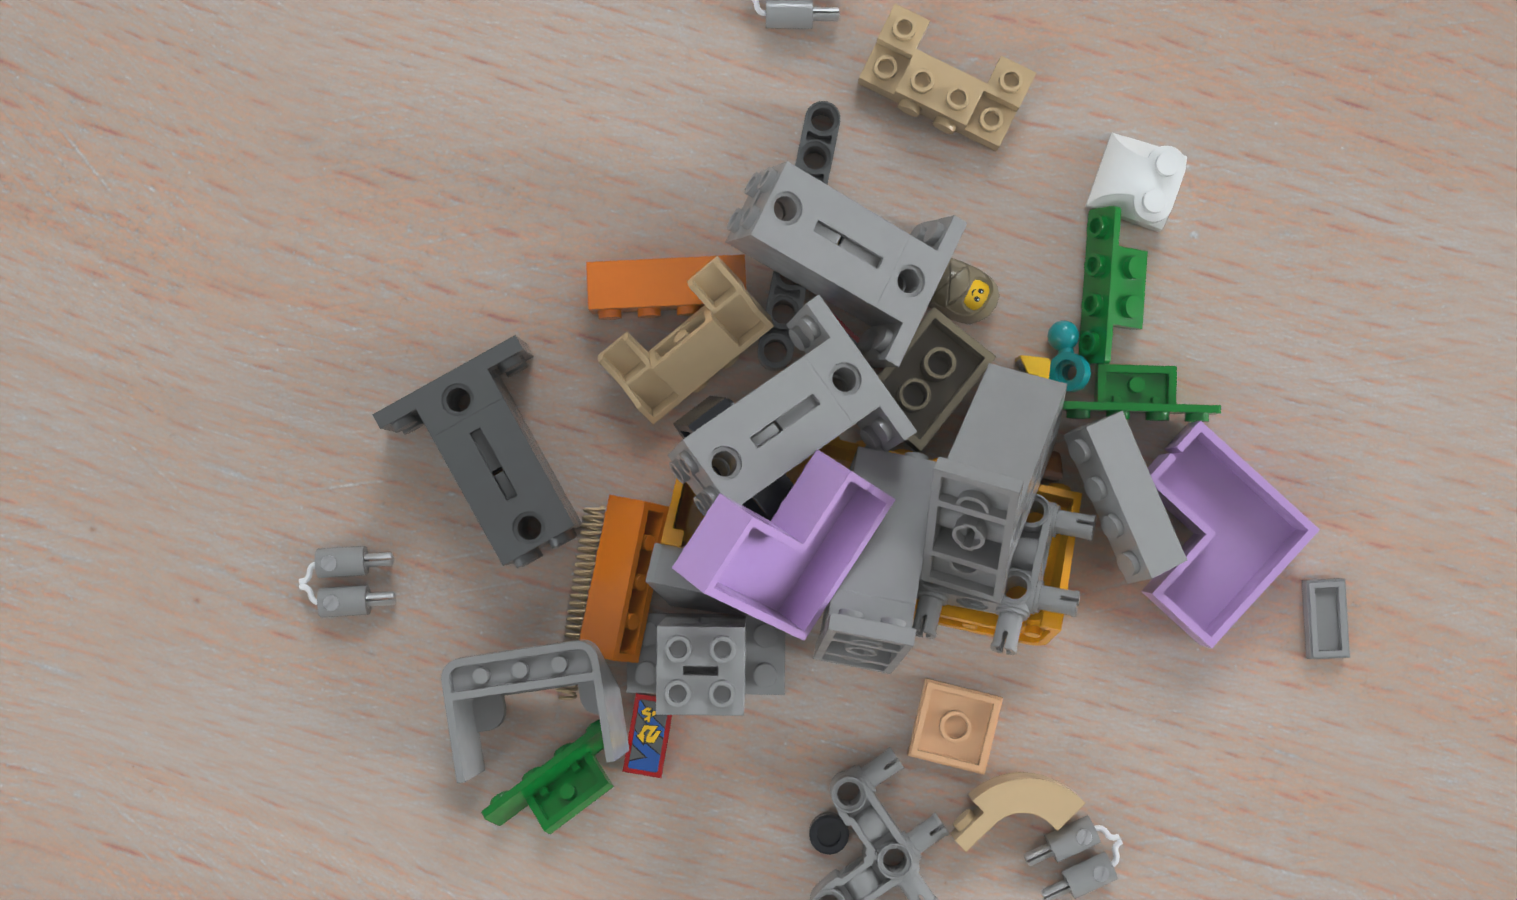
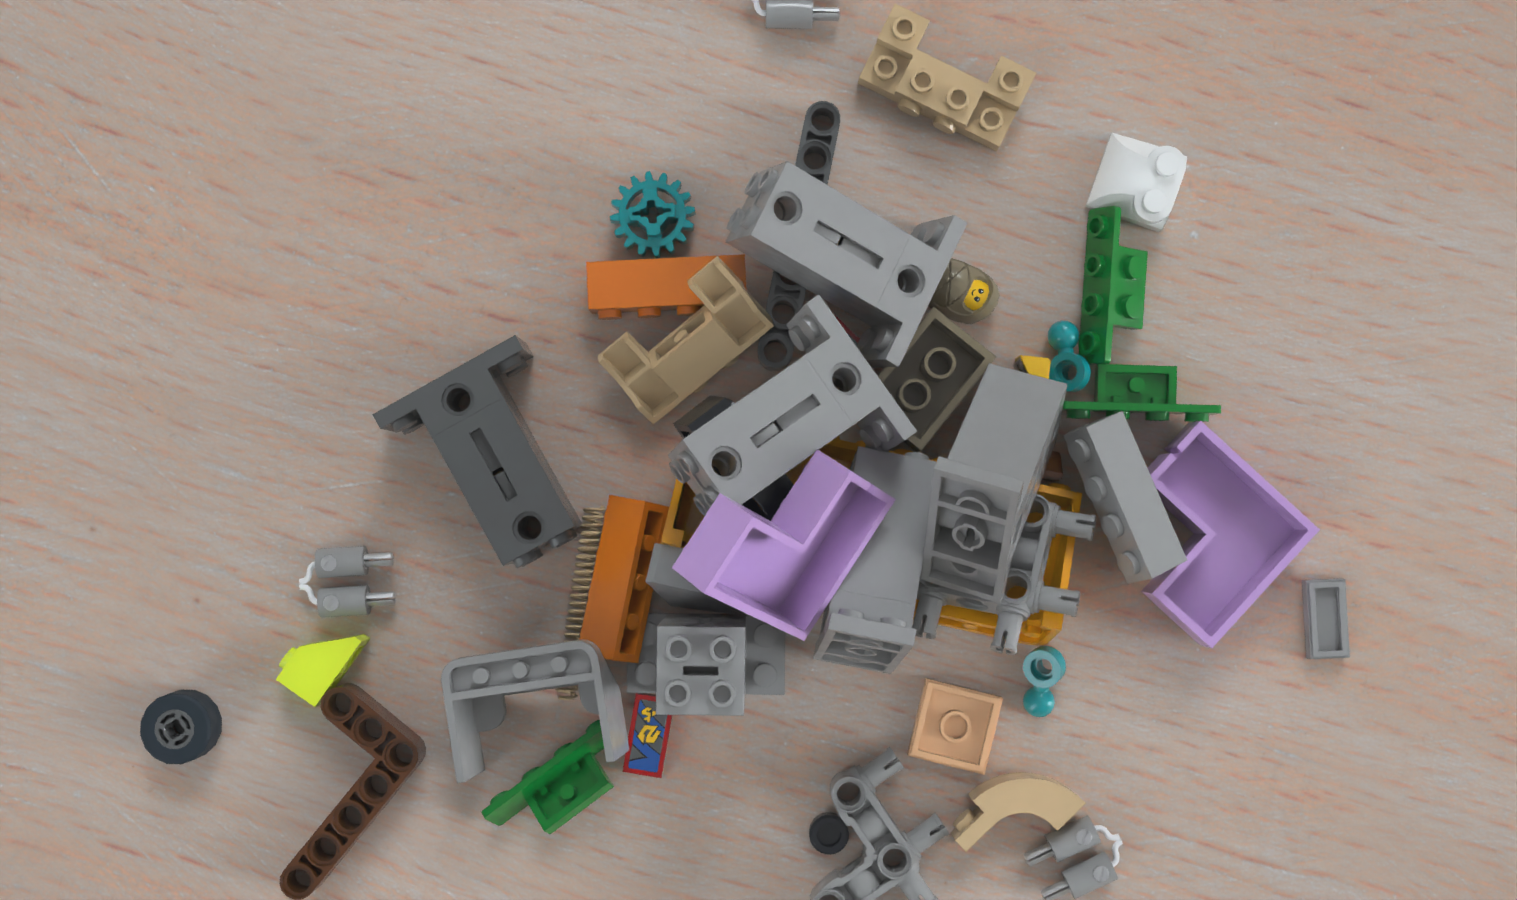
none -> black wheel [140,690,222,765]
none -> neon yellow slope [276,634,370,707]
none -> reddish brown beam [279,683,426,900]
none -> teal gear [610,171,696,259]
none -> teal plate [1023,646,1066,717]

